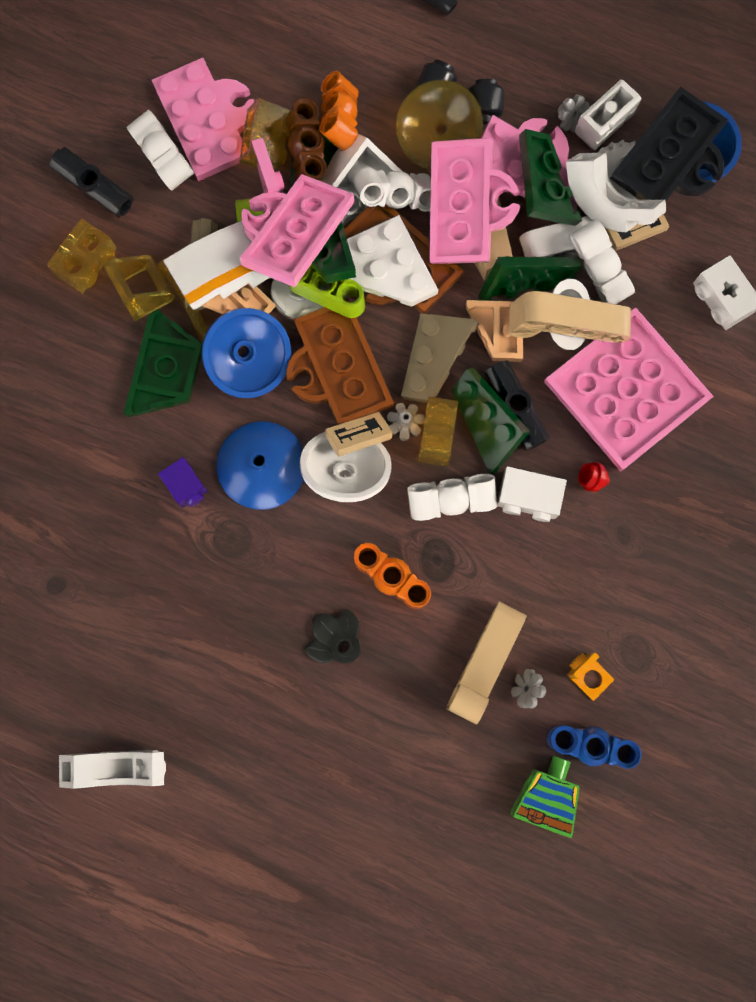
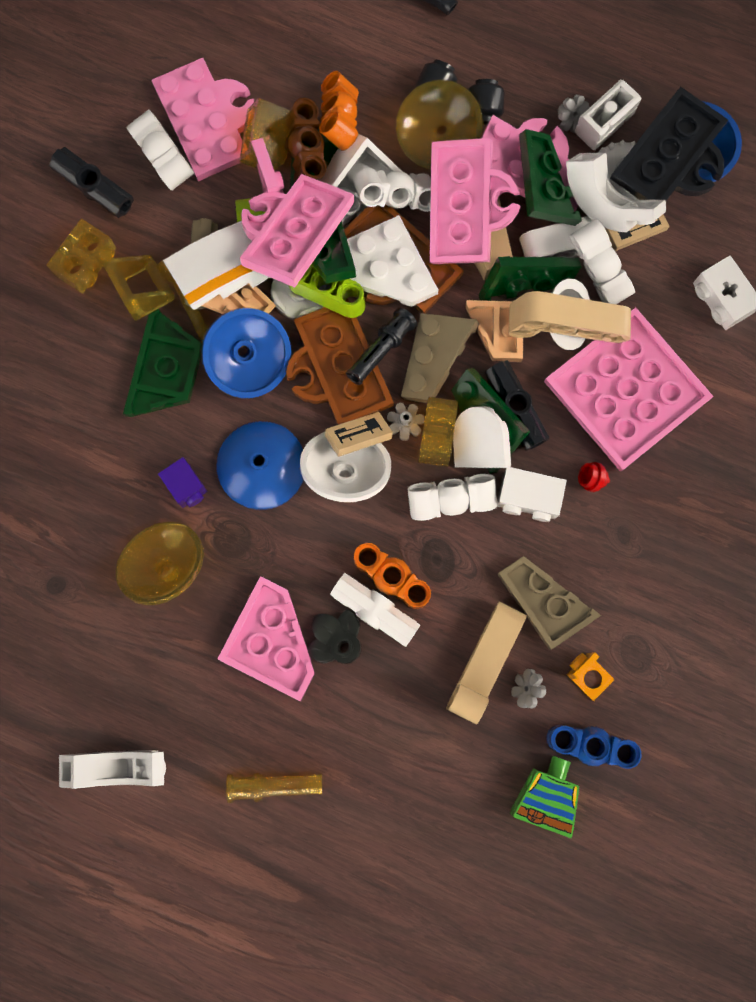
none -> clear yellow dish [116,522,204,605]
none -> bright pink plate [218,576,315,701]
none -> clear yellow pin [226,773,322,803]
none -> white piece [330,573,420,647]
none -> black pin [346,308,417,385]
none -> white tile [453,406,511,468]
none -> dark tan wing [497,556,602,650]

